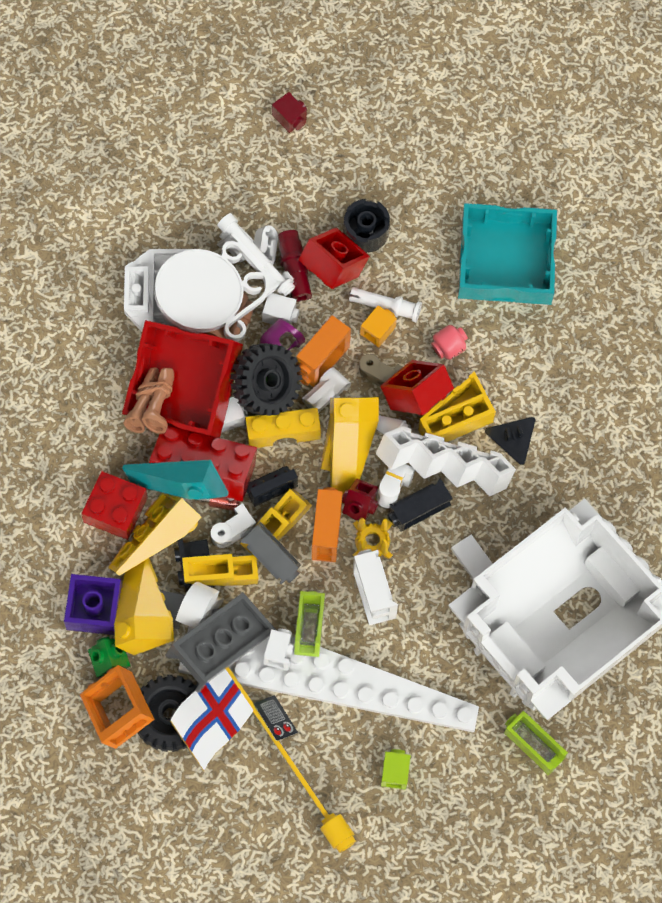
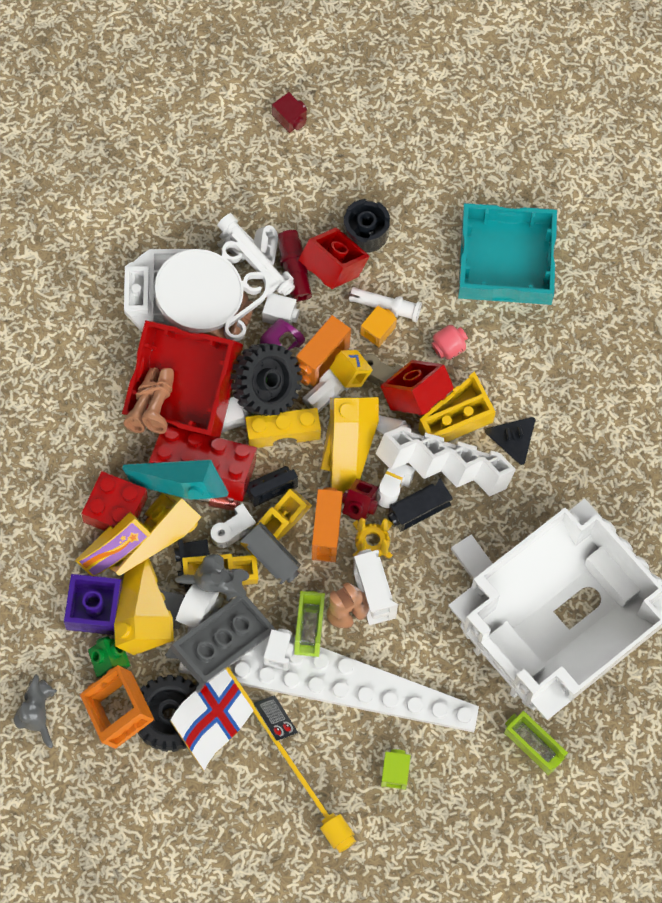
none -> dark grey animal [13,674,57,748]
none -> slope [75,512,151,576]
none -> dark grey animal [175,554,249,601]
none -> nougat piece [326,583,370,628]
none -> yellow brick [330,350,373,388]

